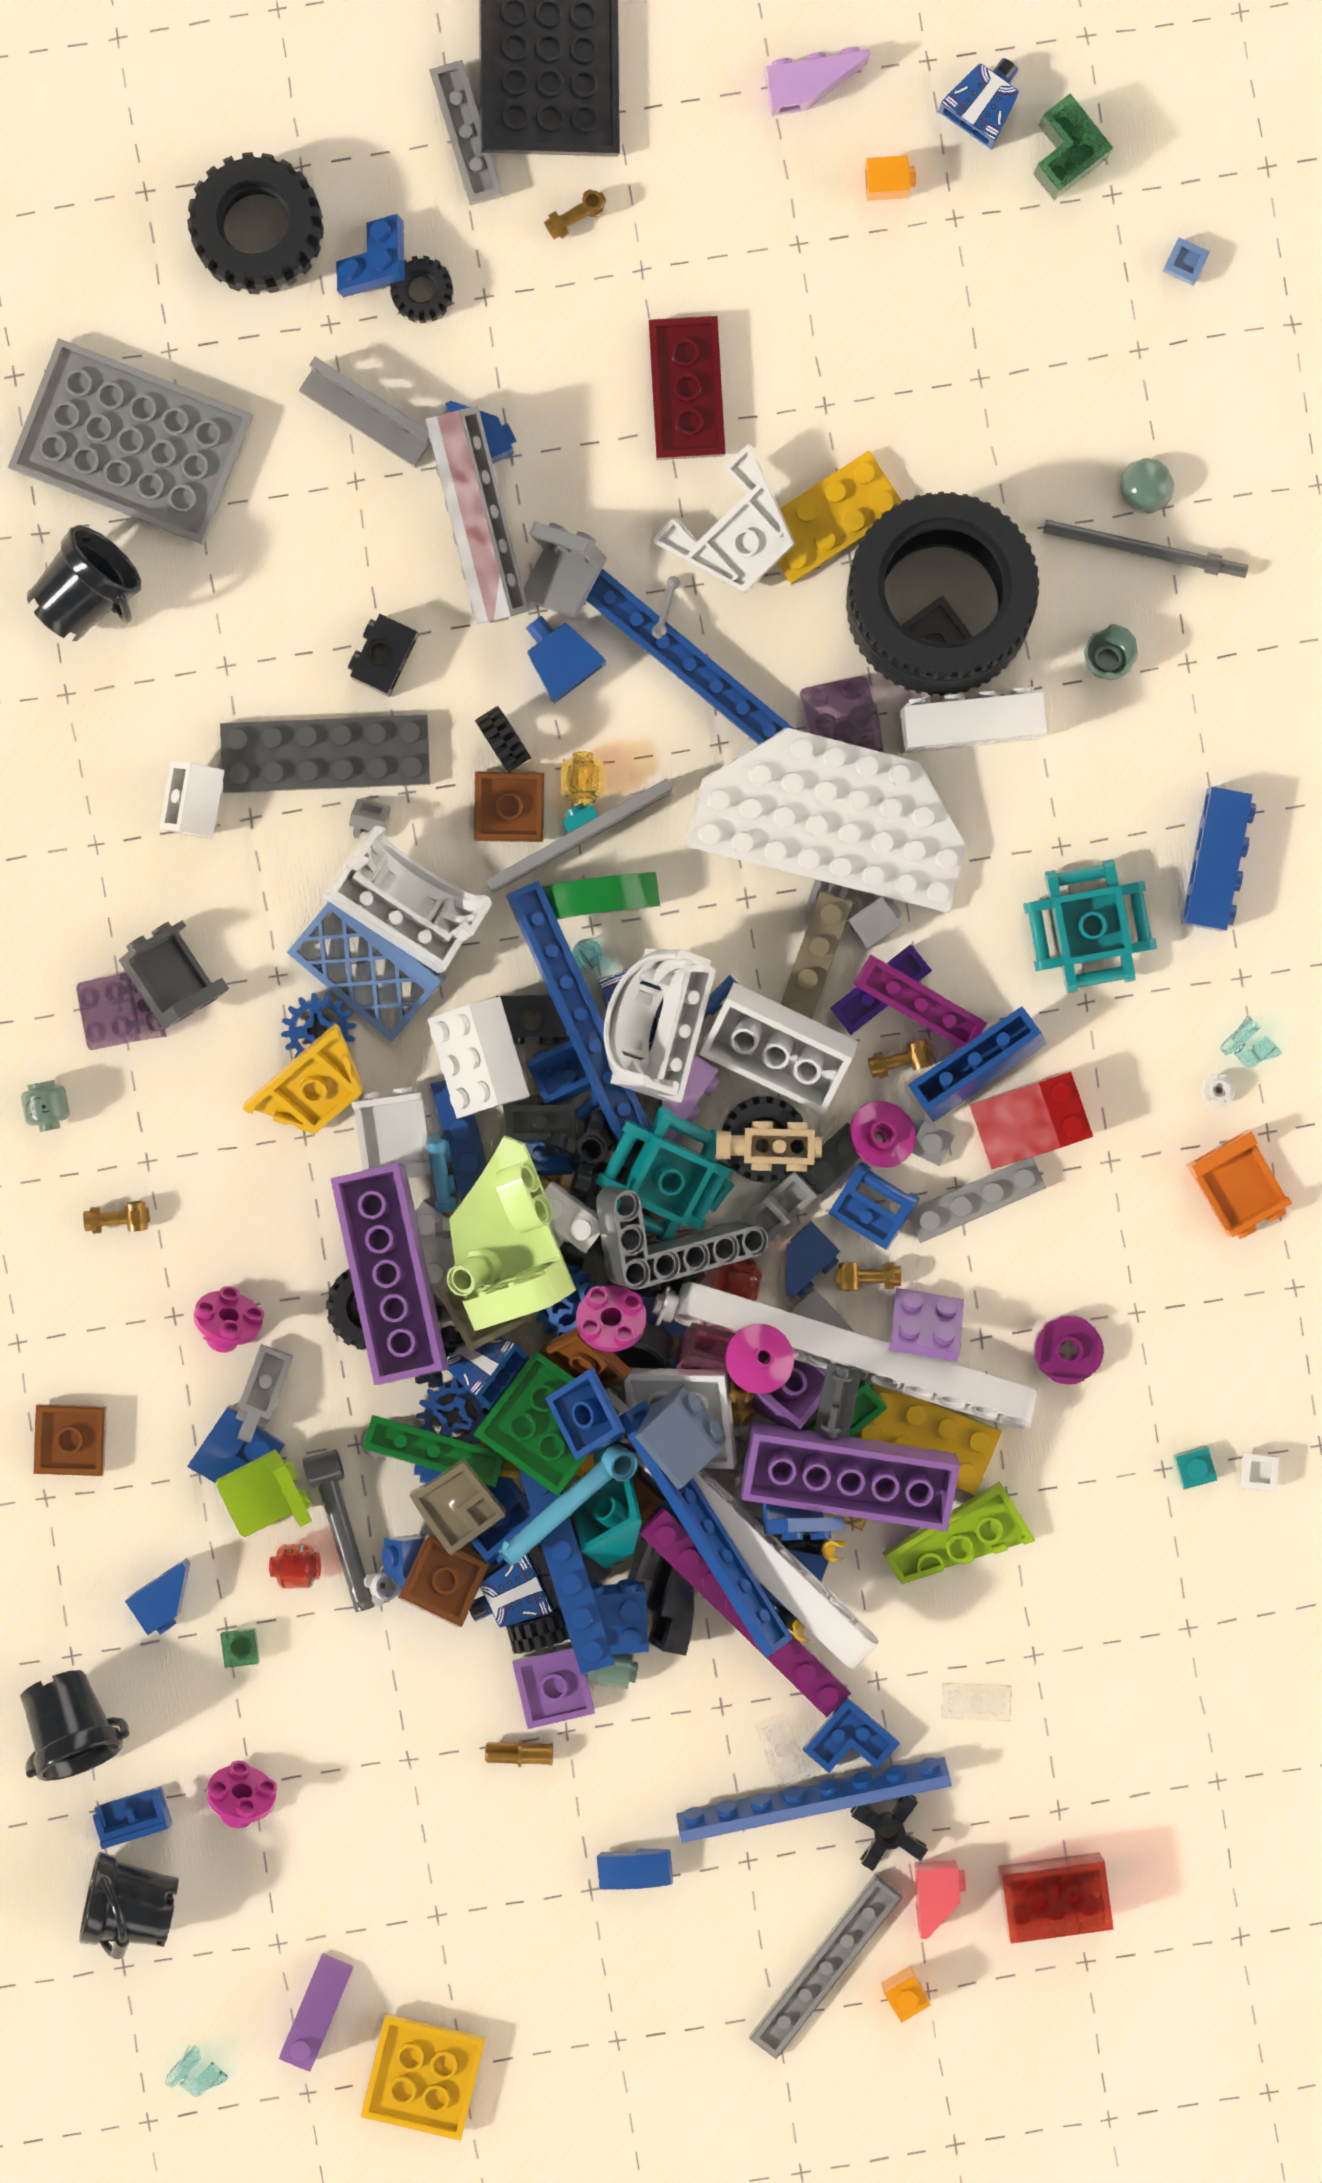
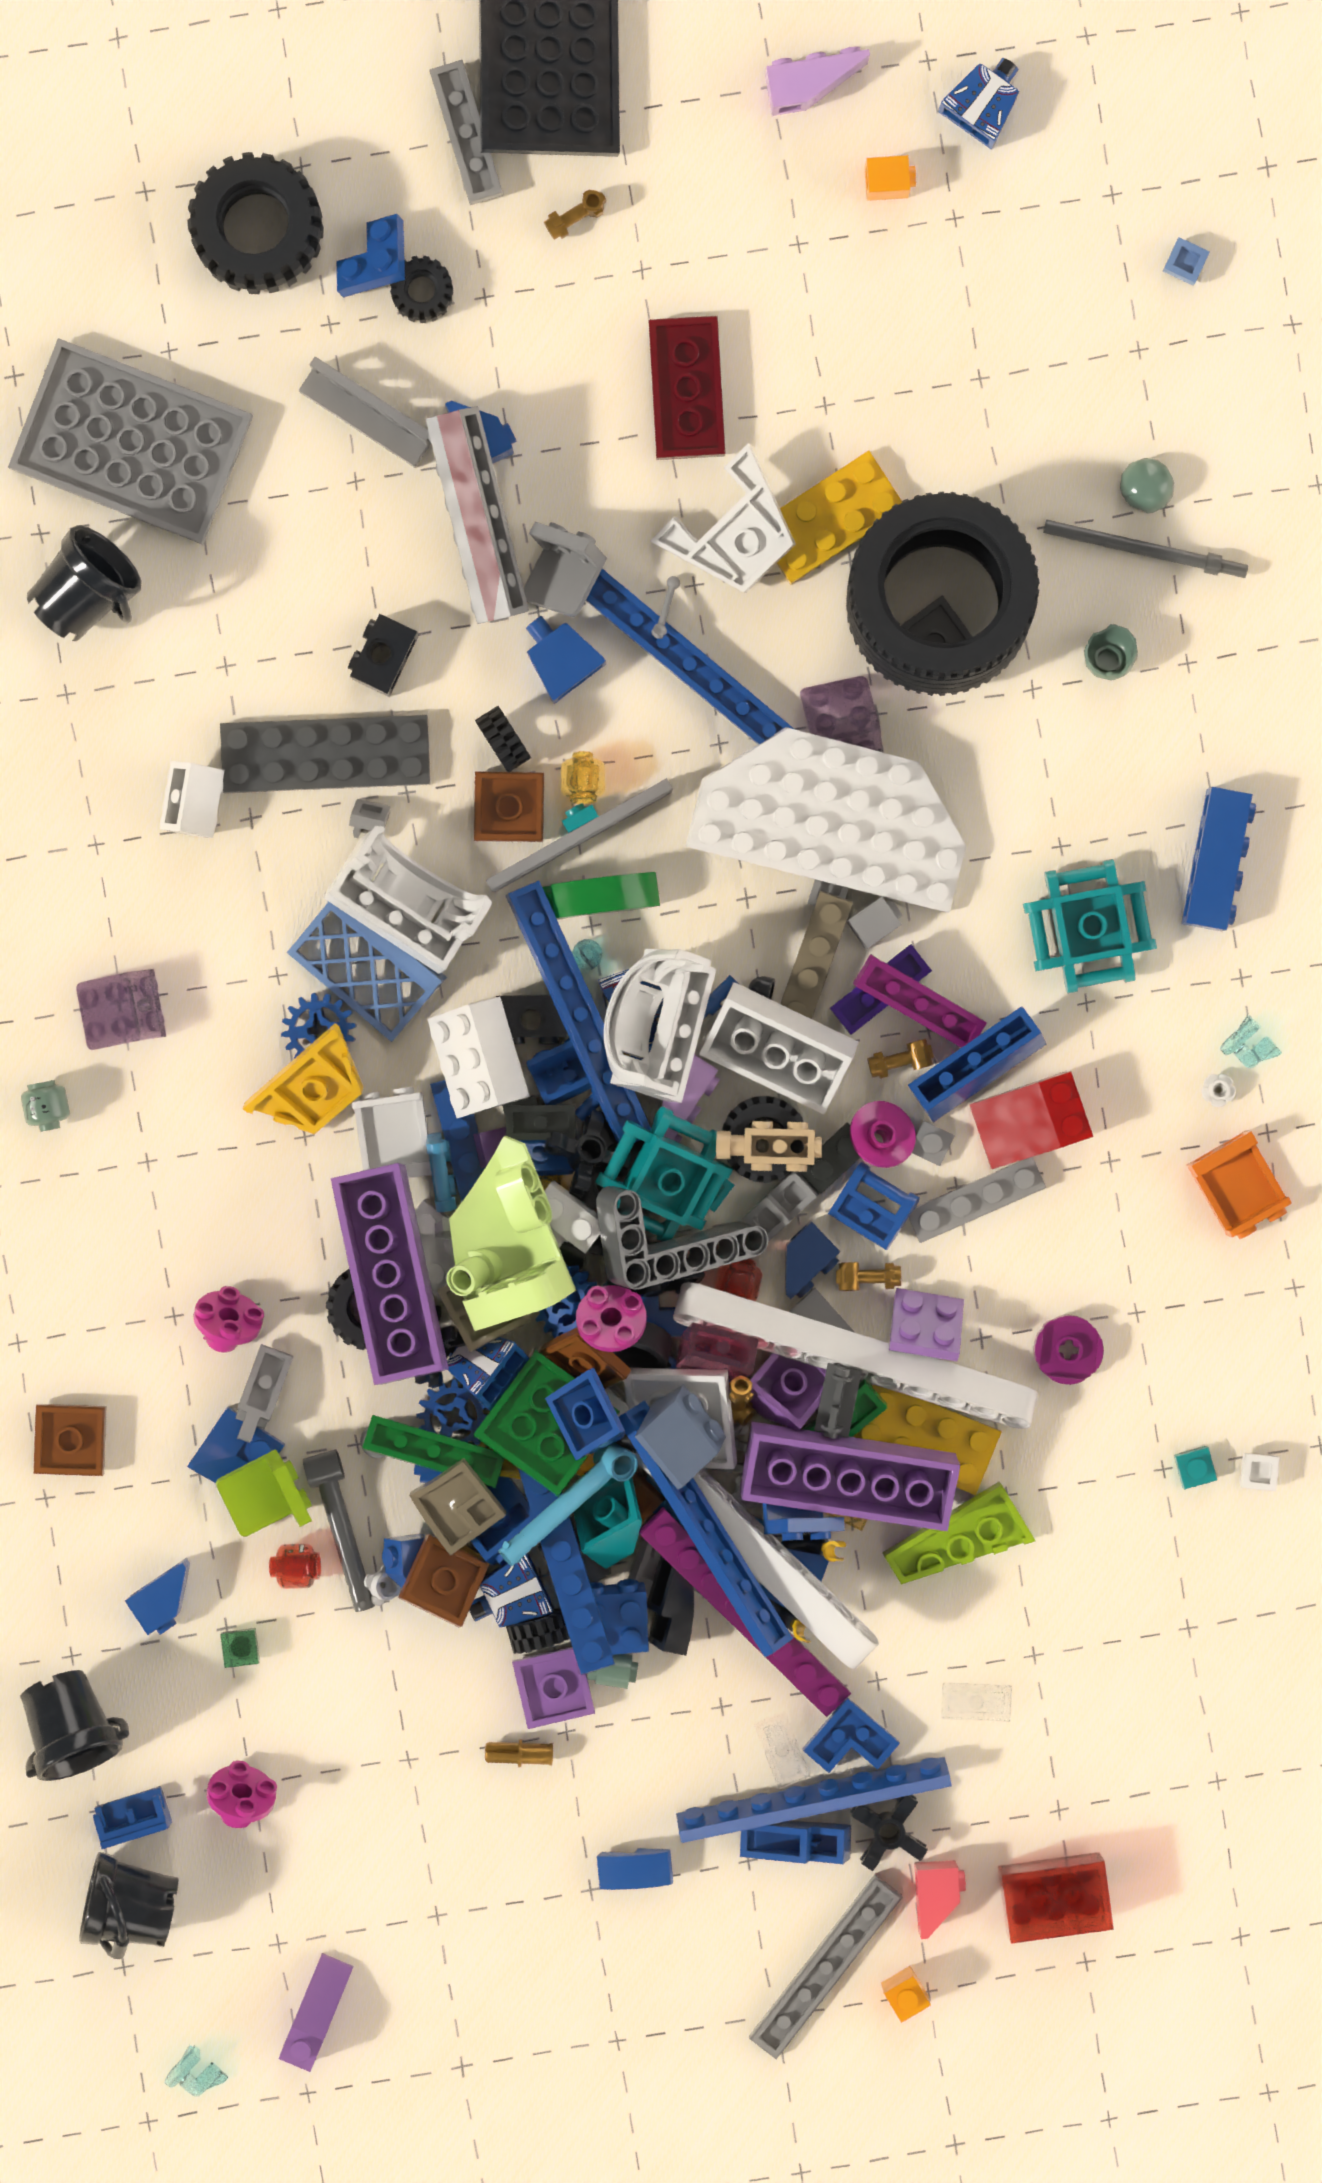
pearl gold bar [83,1201,150,1234] -> none
dark grey panel [118,920,229,1030] -> none
yellow plate [361,2013,486,2141] -> none
white plate [651,1286,679,1326] -> none
dark pink dish [725,1324,794,1394] -> none
white brick [899,687,1047,753] -> none
clear green brick [1033,93,1113,201] -> none
none -> medium lavender tile [473,1127,506,1168]
none -> blue slope [740,1821,851,1864]
none -> black hinge [748,976,775,1000]

